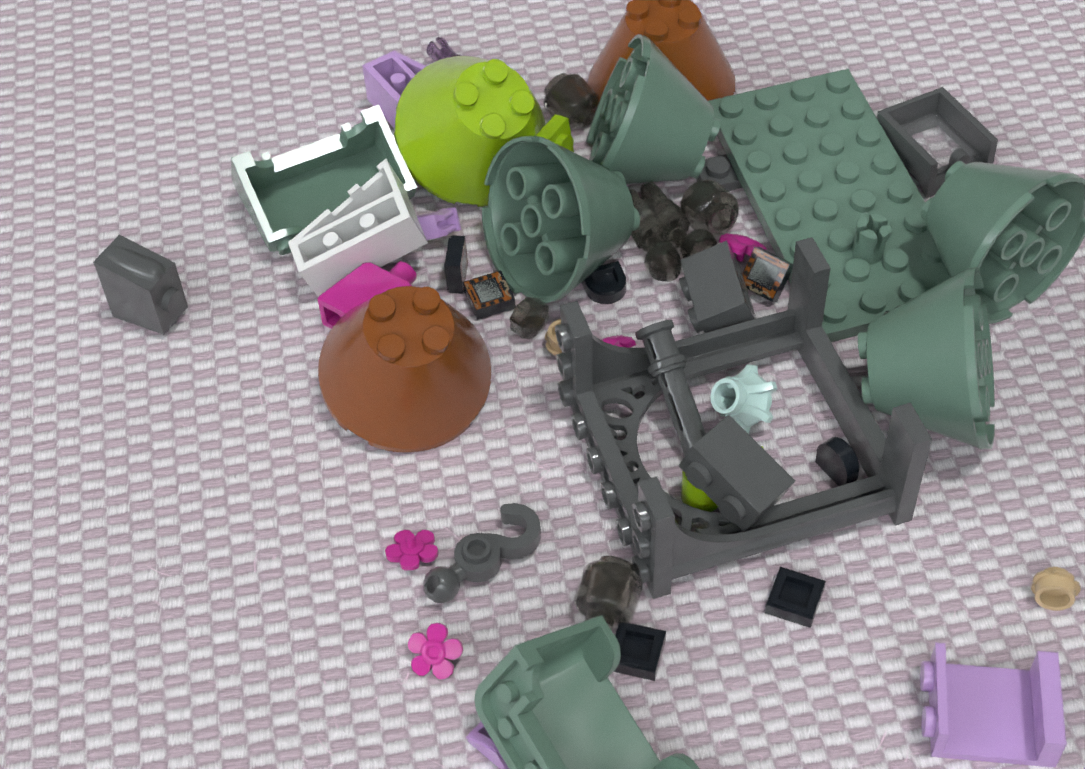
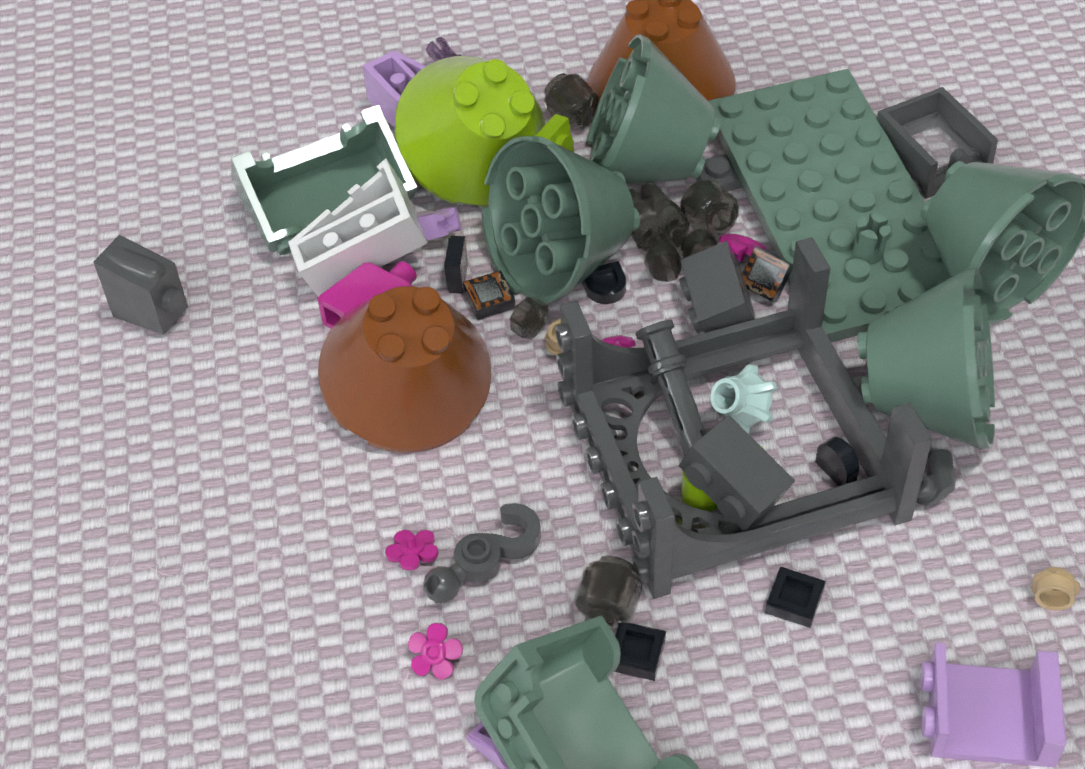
none -> dark grey arm [917,449,955,506]

